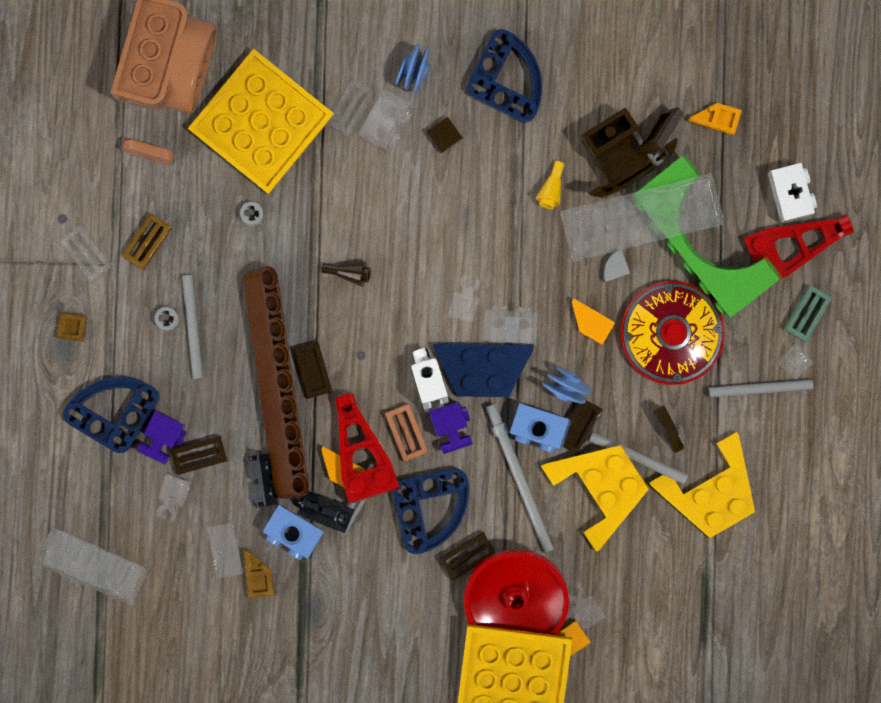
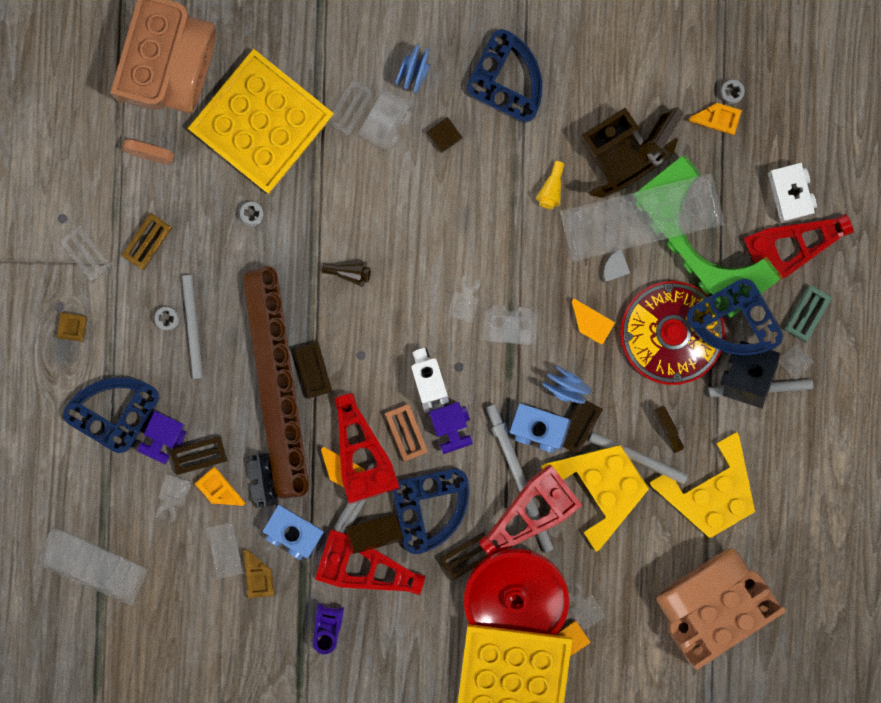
black hinge [298,492,355,534] -> none
dark blue wing [434,344,534,397] -> none
none -> light orange tile [195,467,246,506]
none -> dark purple piece [313,603,344,655]
none -> red plate [315,529,426,596]
none -> dark brown tile [345,514,404,554]
none -> plate [478,464,583,556]
none -> nougat brick [656,548,786,670]
none -> dark blue beam [687,279,784,355]
none -> light grey bush [720,79,745,104]
none -> black brick [720,340,781,409]

